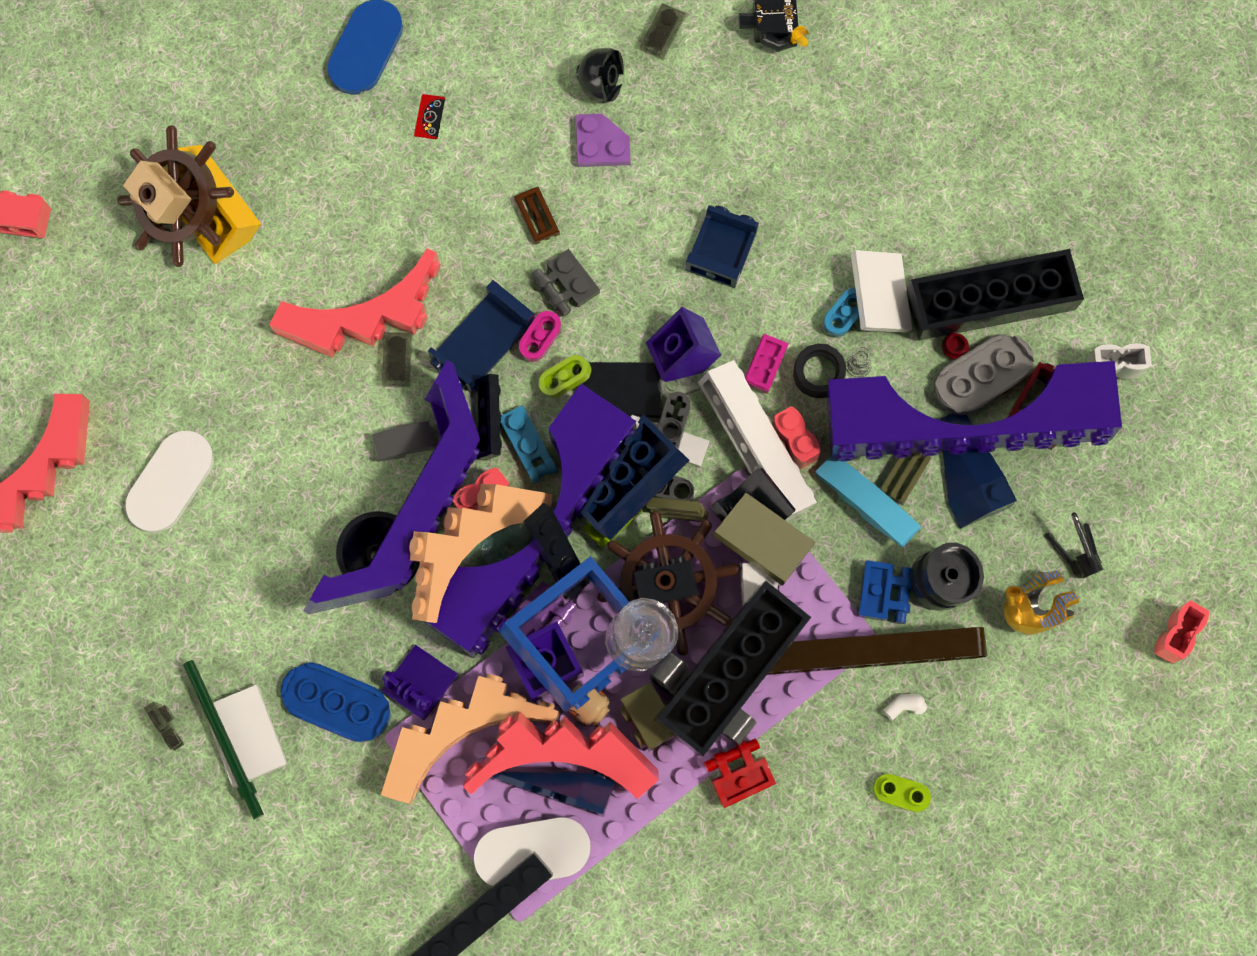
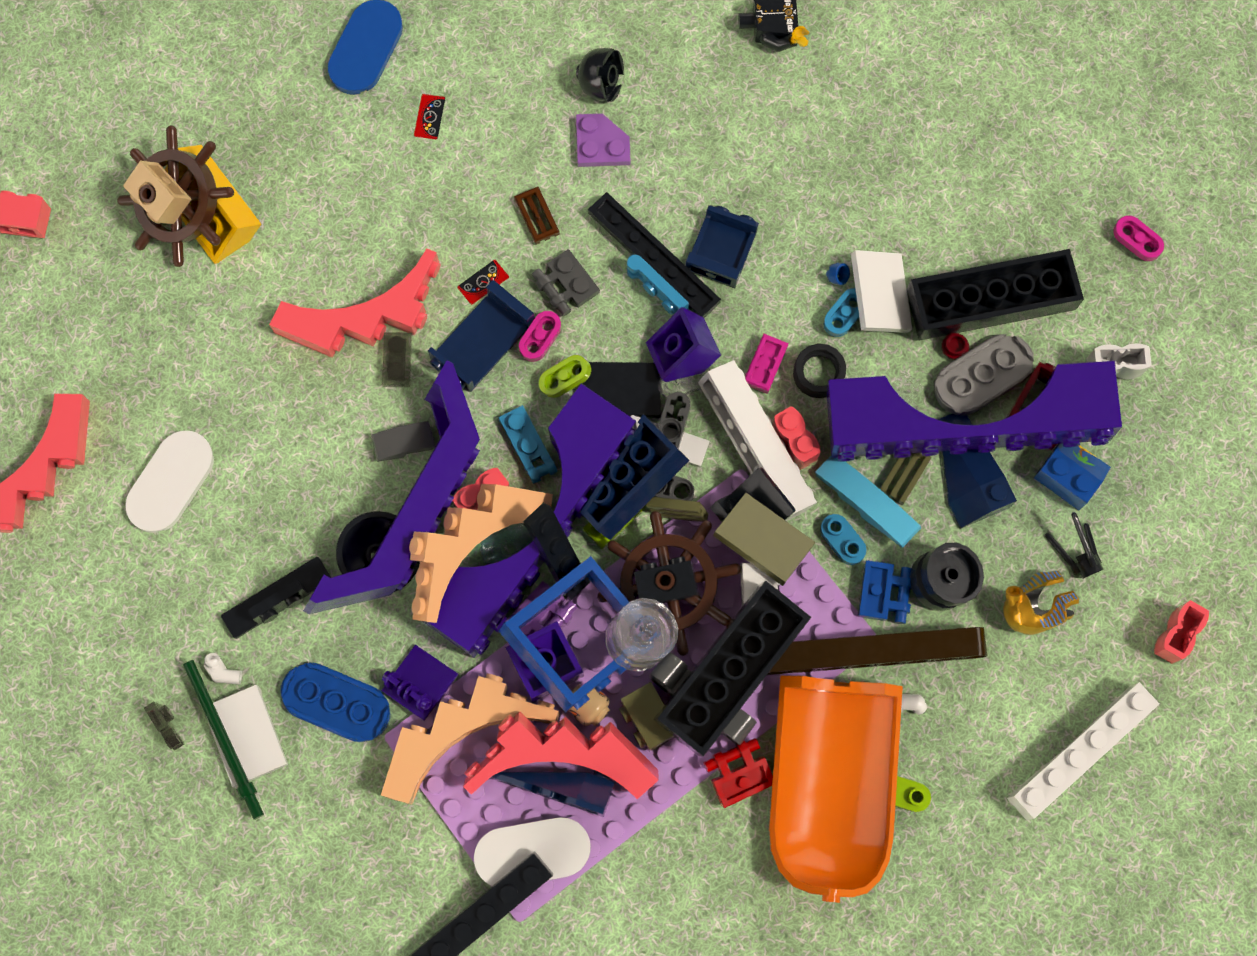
black plate [475,373,502,461] -> none
clear smoke plate [640,3,686,60] -> none
clear cone [845,347,872,378] -> none
none -> white arm [204,653,242,685]
none -> black bracket [221,557,331,639]
none -> sticker [457,260,509,305]
none -> black plate [588,192,721,318]
none -> dark azure plate [627,255,689,315]
none -> orange panel [769,675,903,903]
none -> dark azure plate [820,514,867,565]
none -> blue hinge [826,263,850,285]
none -> white arch [1007,682,1159,820]
none -> blue slope [1034,444,1111,510]
none -> dark pink plate [1113,216,1164,261]

